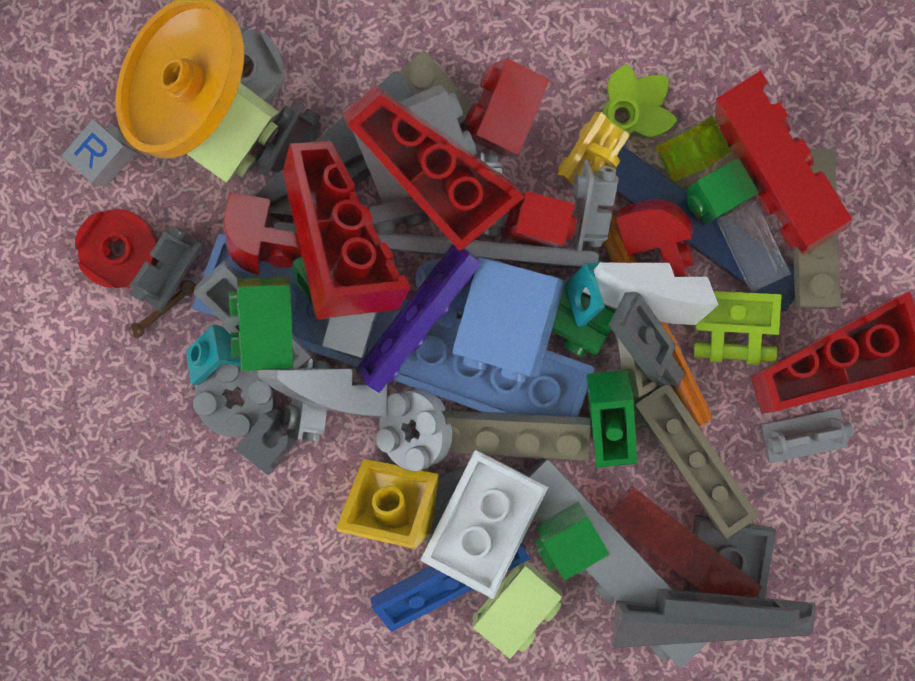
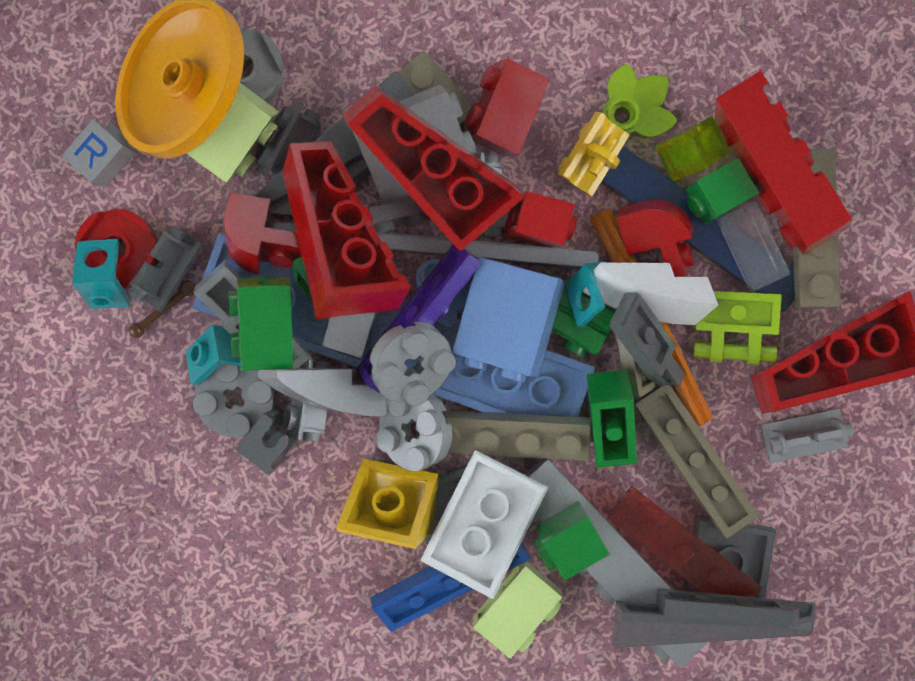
light grey hinge [572,160,619,252] -> none
none -> teal bracket [72,239,130,309]
none -> light grey plate [370,322,456,406]

